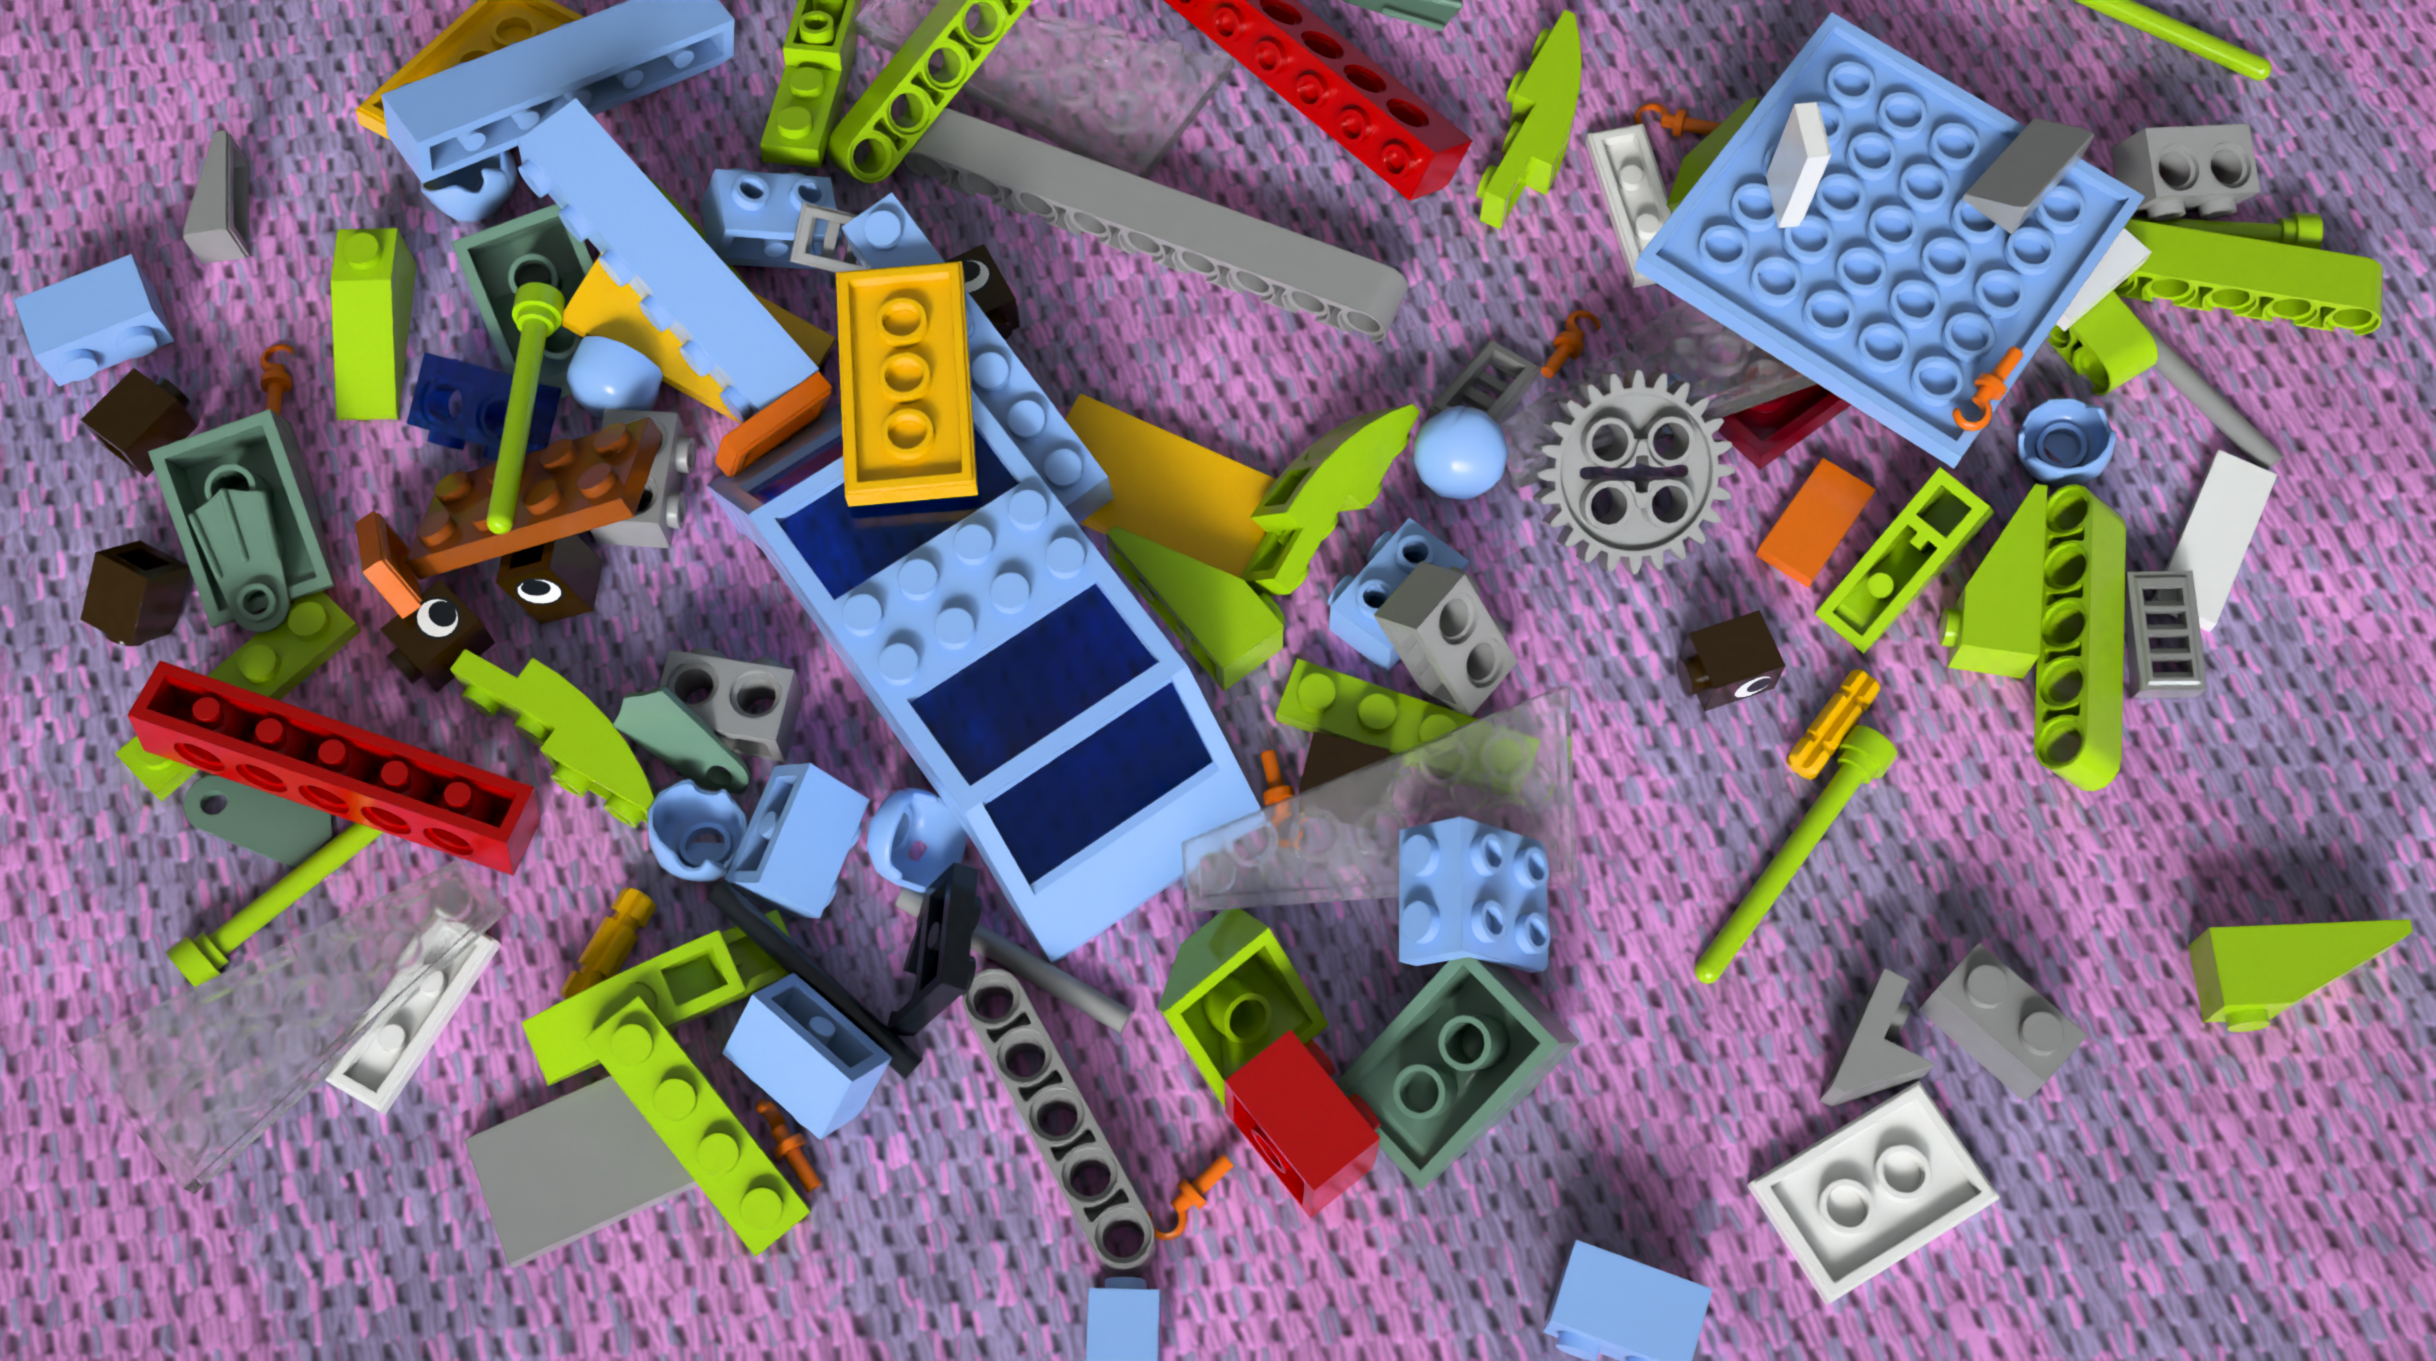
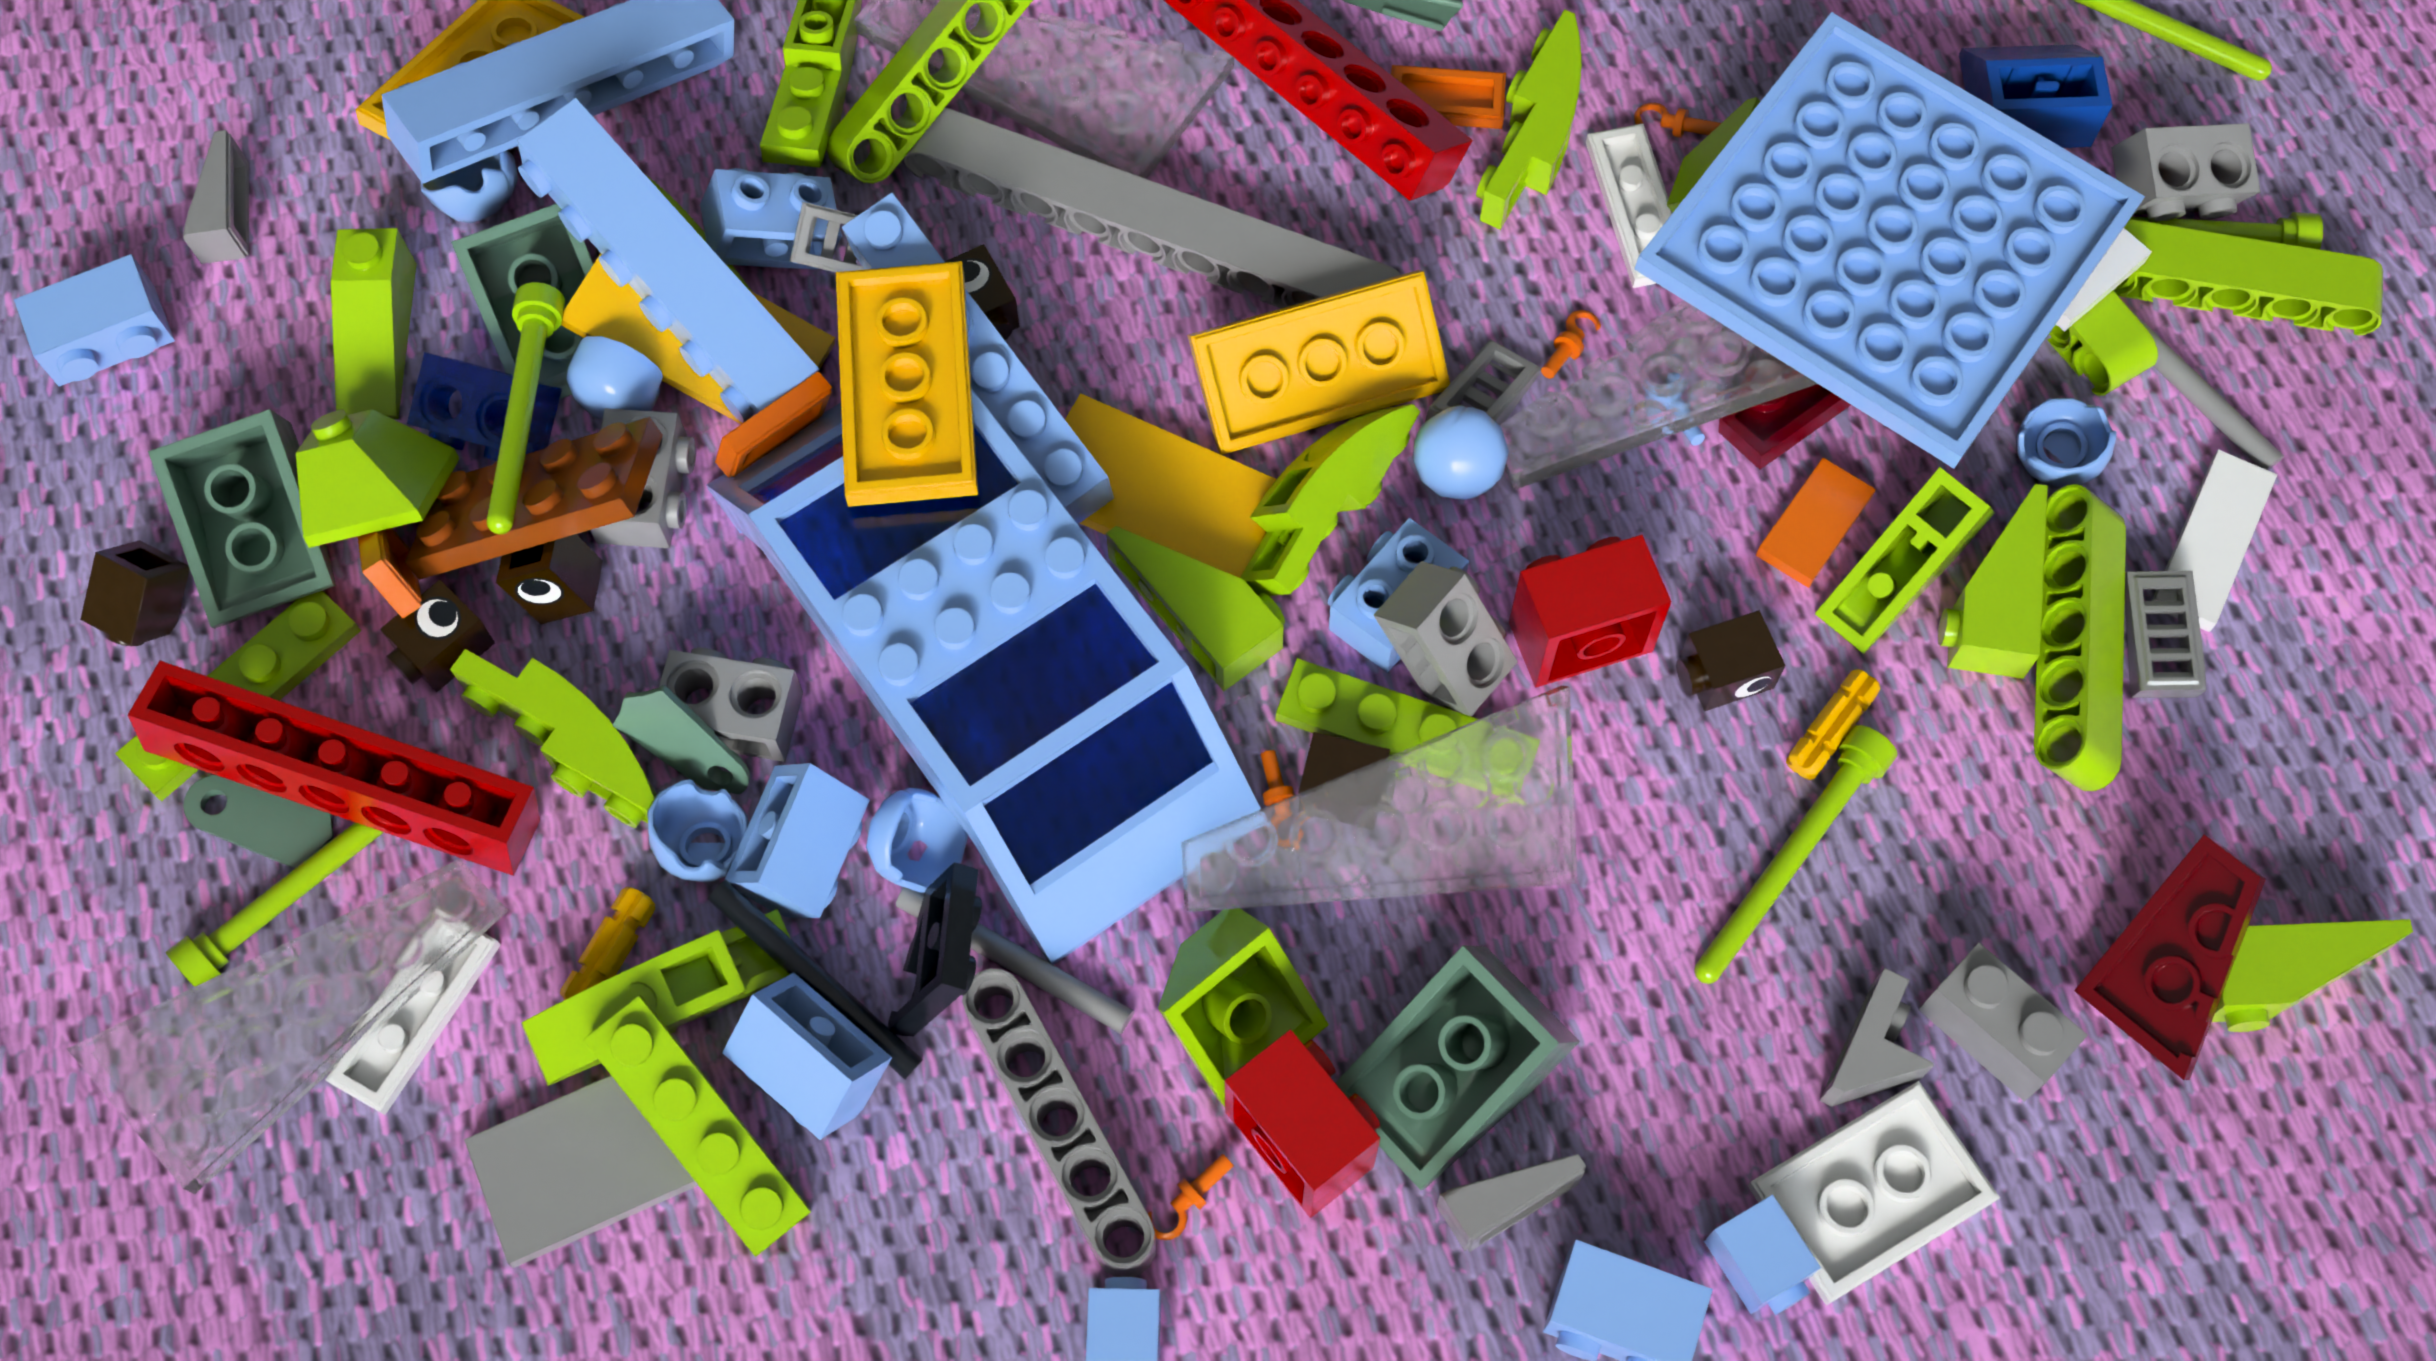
dark brown brick [81,368,198,478] -> none
sand green piece [188,488,291,633] -> none
orange hand [260,344,294,416] -> none
orange hand [756,1099,822,1193] -> none
light blue bracket [1399,816,1550,973] -> none
light grey gear [1530,369,1735,574] -> none
white tile [1766,102,1831,228] -> none
orange hand [1952,346,2024,431] -> none
light grey slope [1962,118,2095,235] -> none
none -> lime slope [296,409,460,548]
none -> yellow tile [1187,270,1450,455]
none -> orange tile [1391,65,1506,129]
none -> light grey slope [1436,1154,1586,1252]
none -> red brick [1509,535,1672,688]
none -> light blue brick [1704,1194,1821,1315]
none -> blue slope [1959,44,2113,148]
none -> dark red wing [2074,834,2266,1080]

